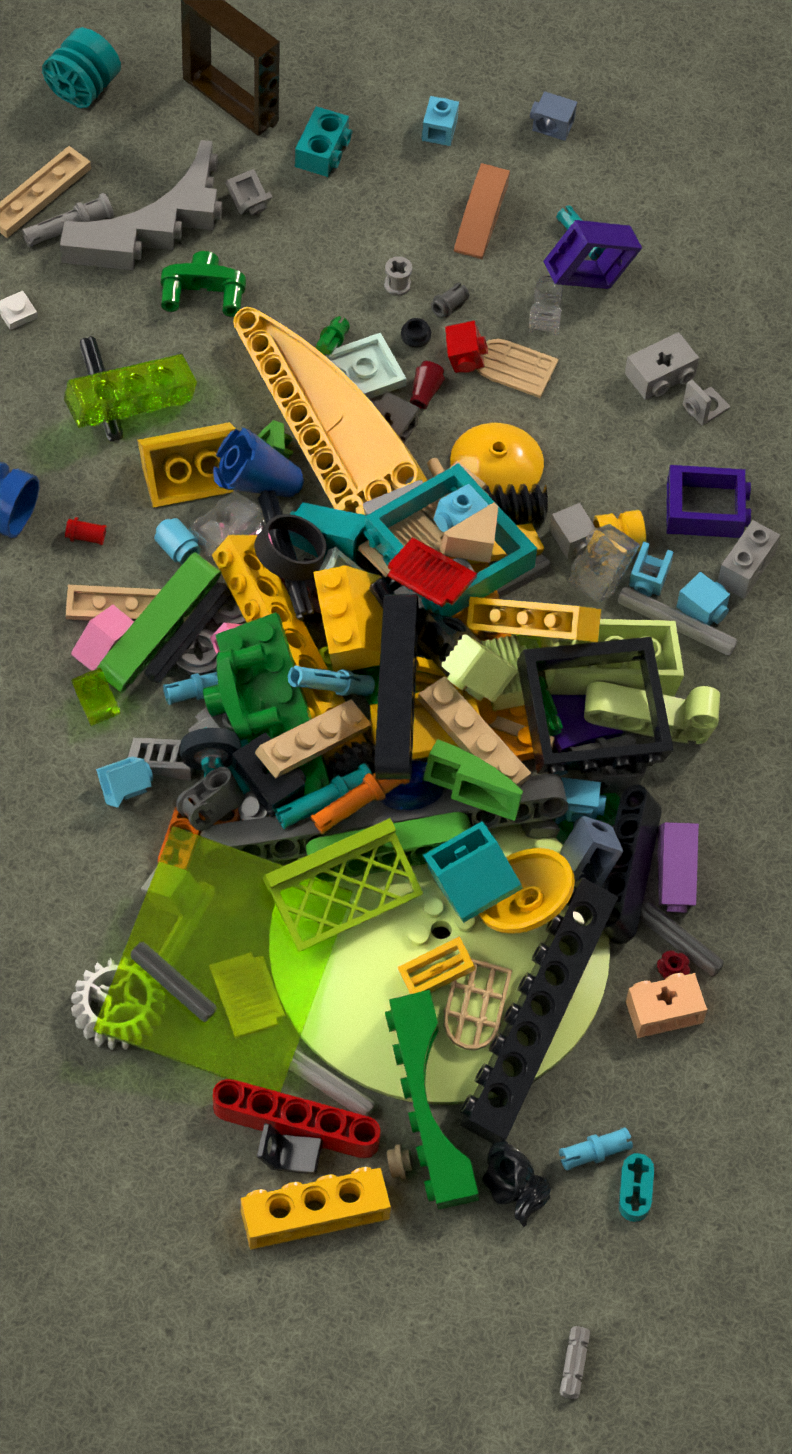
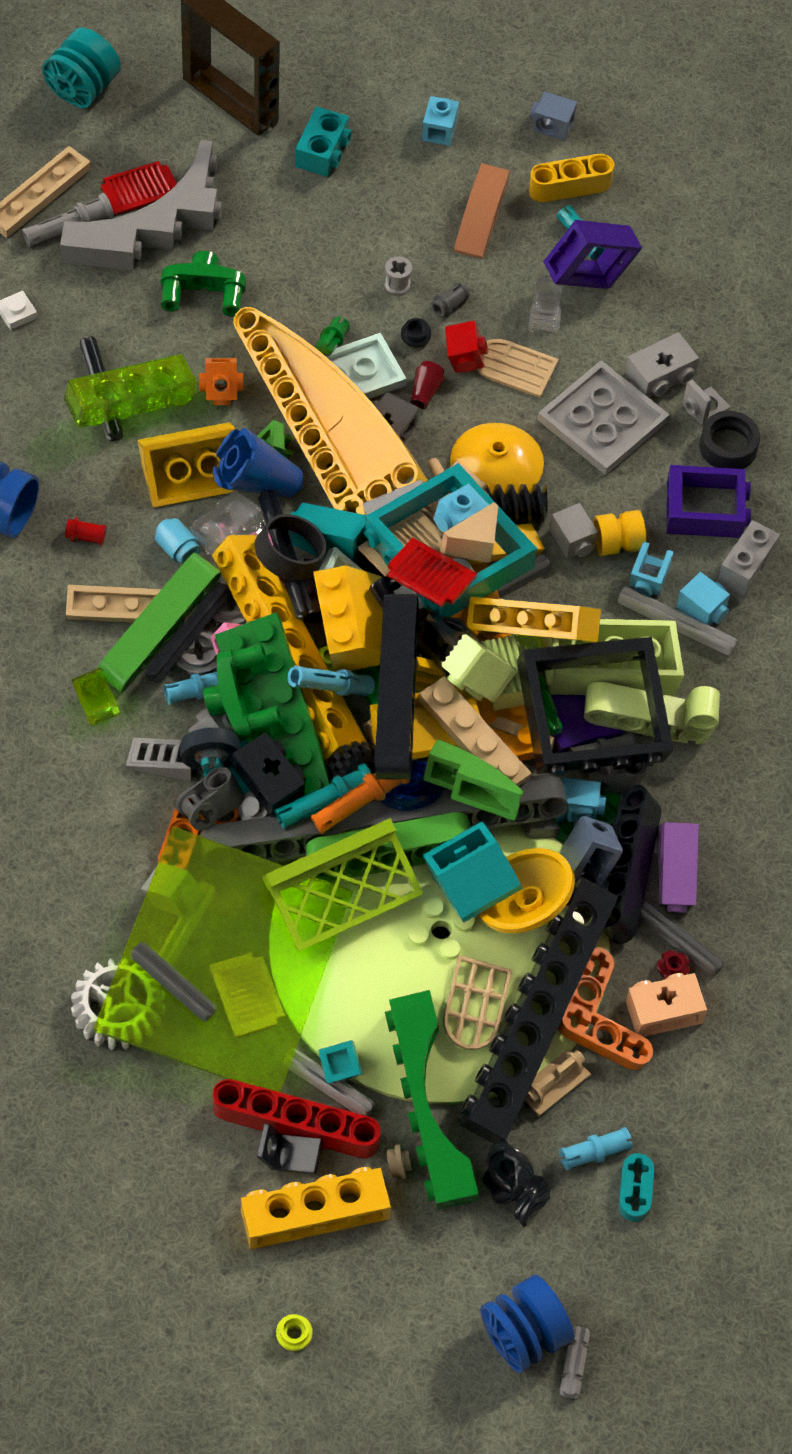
bright pink slope [71,605,134,674] -> none
medium azure window [96,756,153,808] -> none
light grey bracket [225,169,272,215] -> none
tan plate [255,699,372,779] -> none
yellow tile [397,936,476,994] -> none
clear brick [568,524,640,603] -> none
none -> red window [100,161,177,216]
none -> orange brick [199,358,243,405]
none -> neon yellow plate [276,1314,313,1351]
none -> teal tile [318,1040,363,1084]
none -> blue wheel [480,1275,575,1373]
none -> tan hinge [524,1049,591,1116]
none -> yellow beam [529,154,614,202]
none -> light grey plate [537,360,670,475]
none -> orange beam [558,947,653,1070]
none -> black tyre [699,410,761,469]

